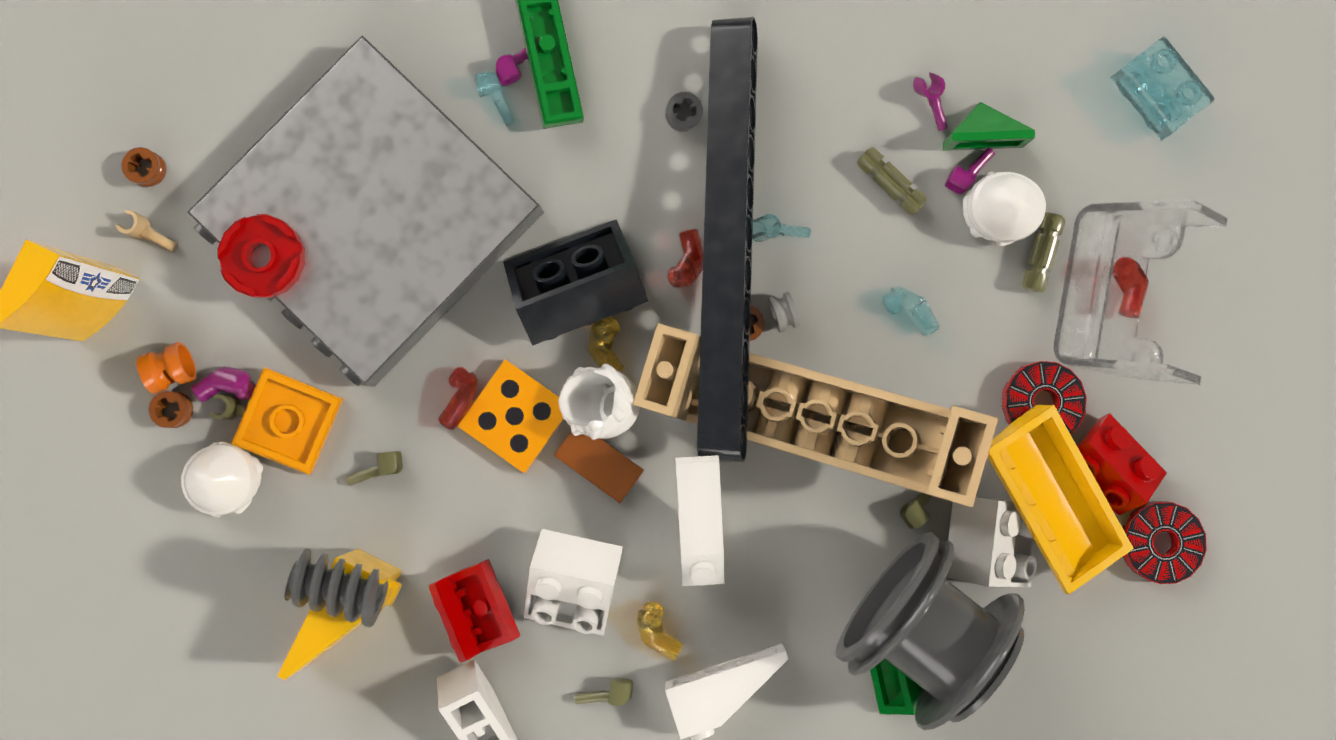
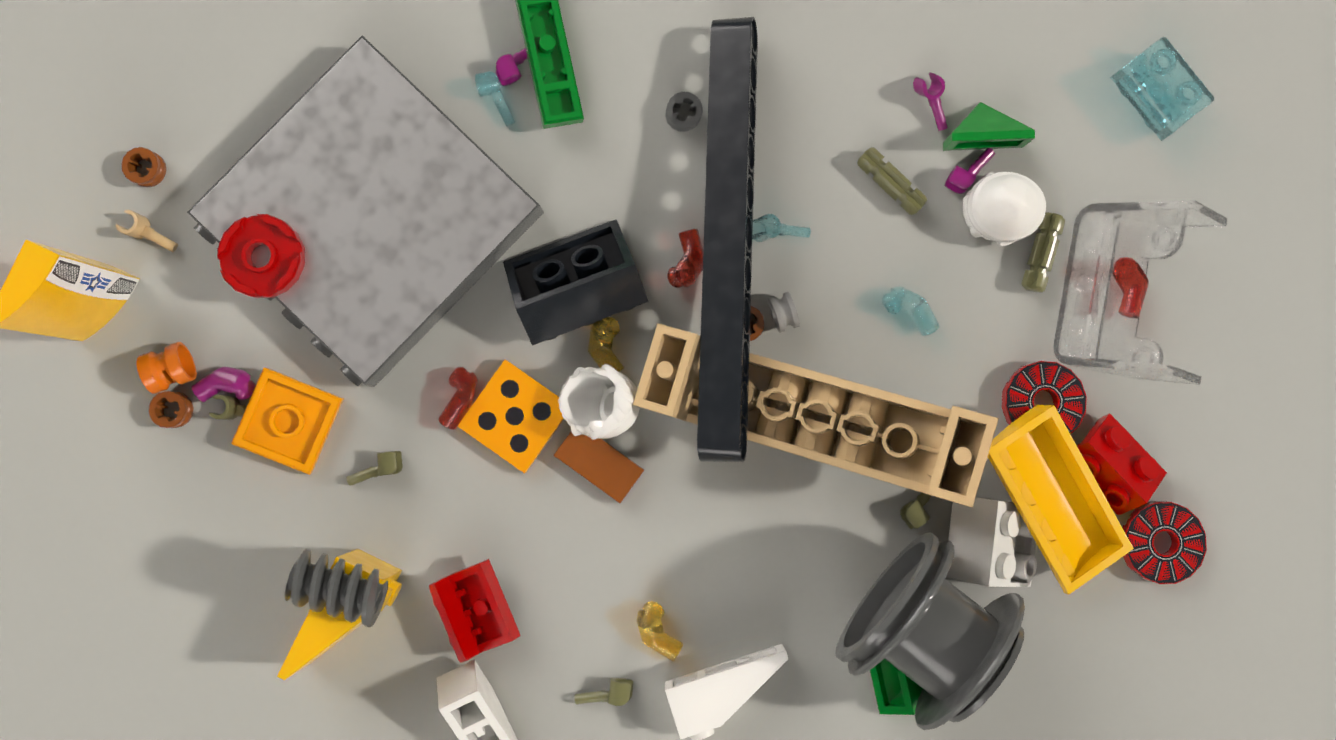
white hair [181,442,264,518] -> none
white slope [524,529,623,636] -> none
white slope [675,455,725,586] -> none

